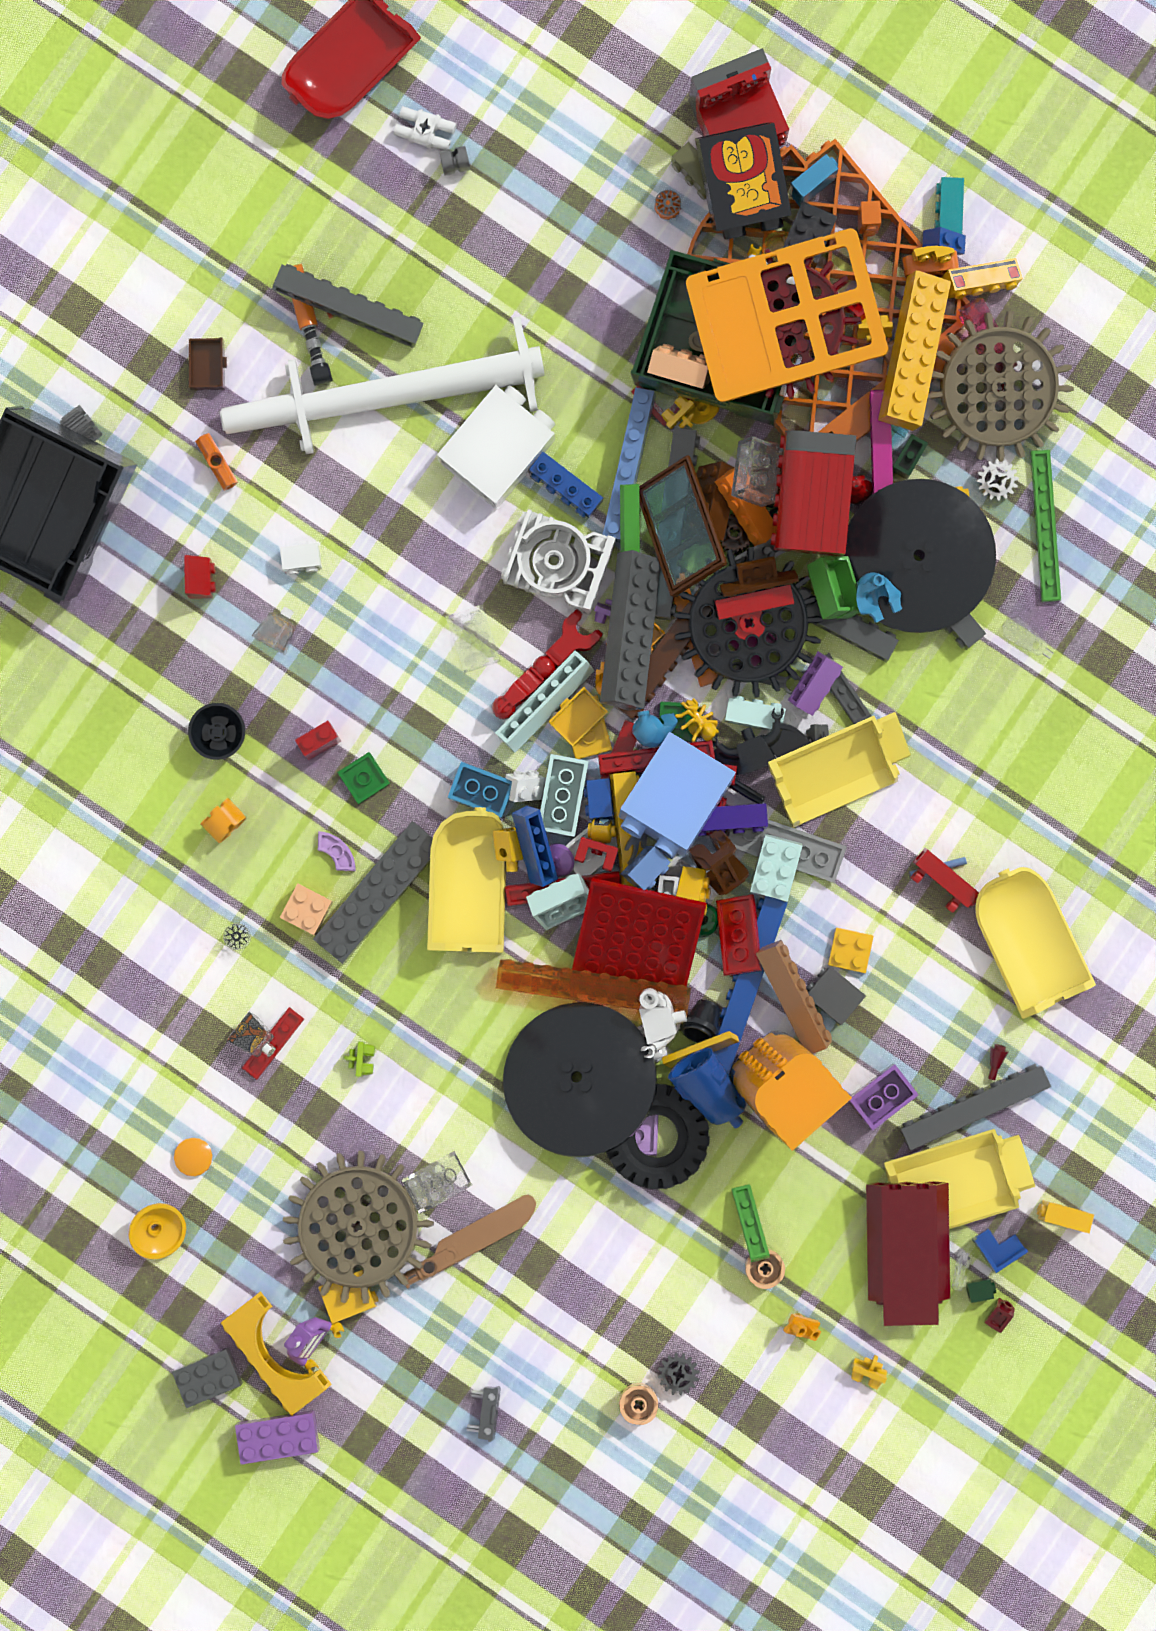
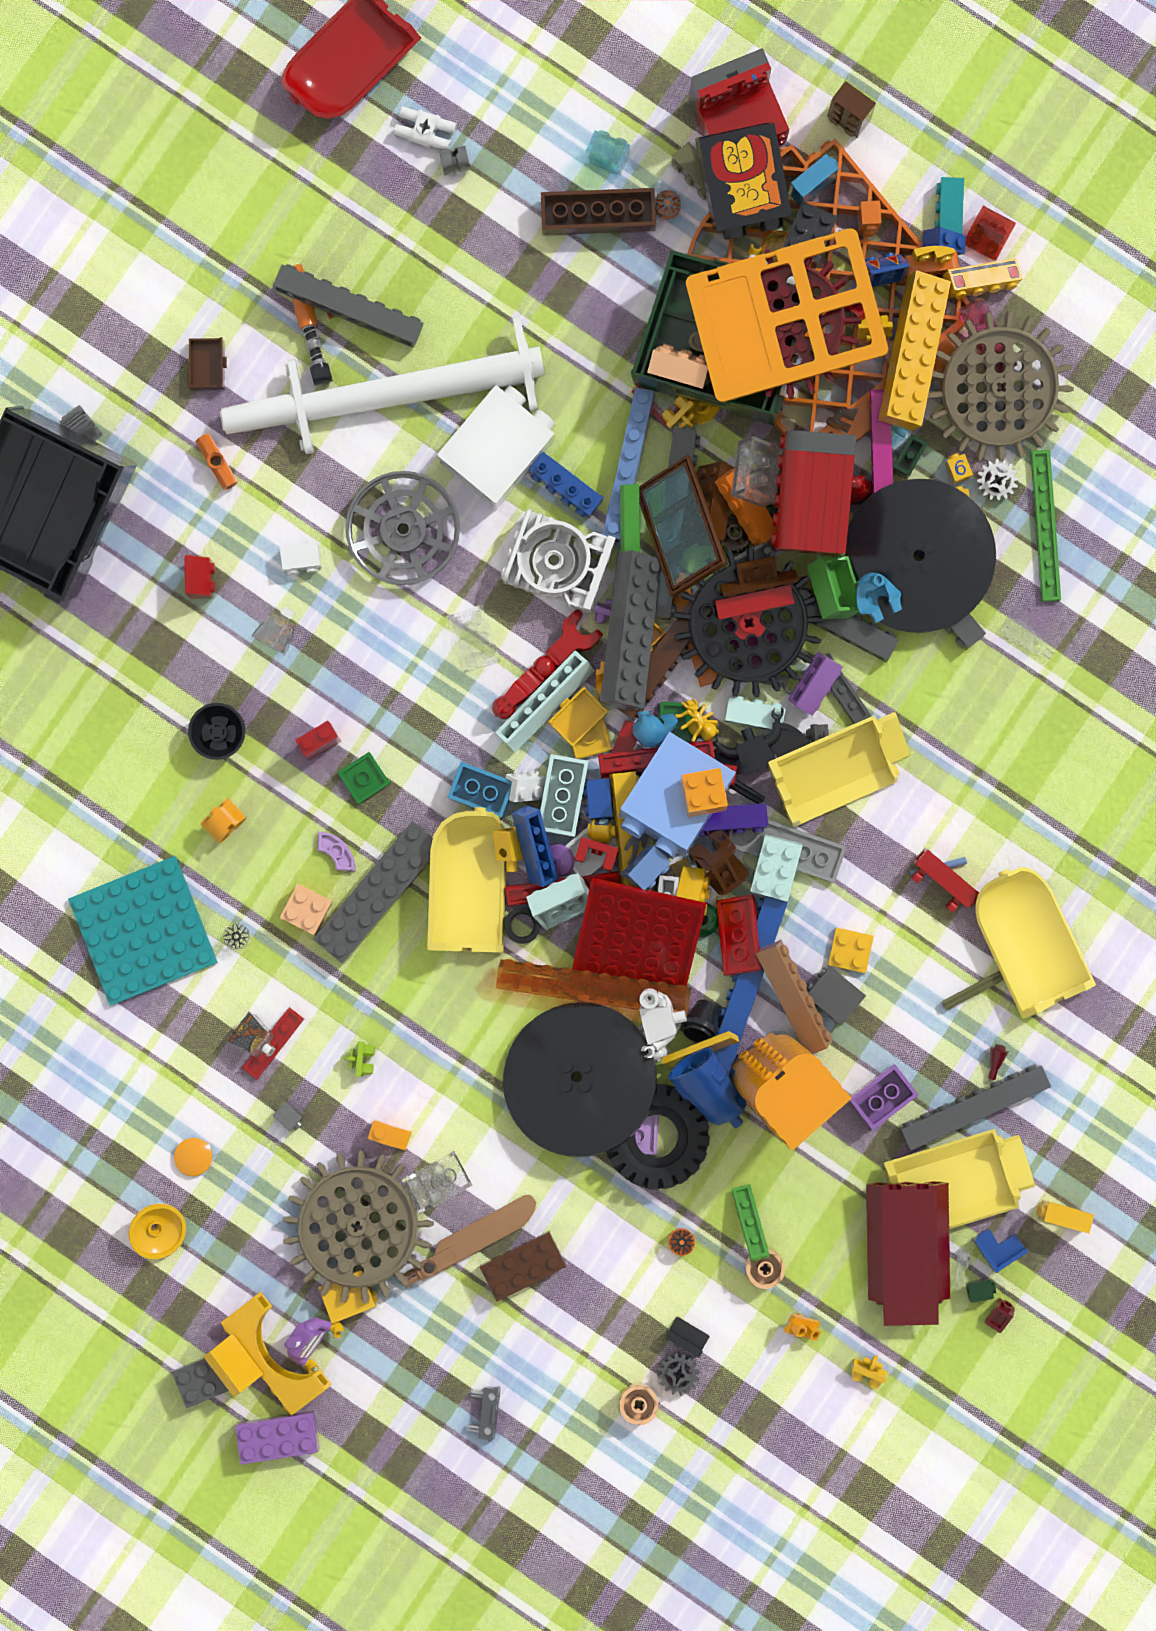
none -> teal plate [68,856,218,1006]
none -> yellow container [203,1334,263,1397]
none -> flat silver brick [273,1101,304,1132]
none -> flat silver dish [345,471,460,585]
none -> light orange slope [367,1119,412,1150]
none -> reddish brown brick [480,1230,567,1302]
none -> black tyre [504,907,541,944]
none -> reddish brown brick [541,188,656,236]
none -> clear light blue brick [586,130,630,176]
none -> black panel [665,1317,710,1358]
none -> orange wheel [668,1228,695,1256]
none -> yellow tile [670,857,692,878]
none -> light orange brick [681,768,728,817]
none -> clear smoke piece [826,407,858,435]
none -> reddish brown brick [827,81,876,138]
none -> blue slope [865,253,909,287]
none -> olive axle [942,971,1004,1010]
none -> yellow brick [945,453,973,485]
none -> clear red slope [965,205,1016,262]

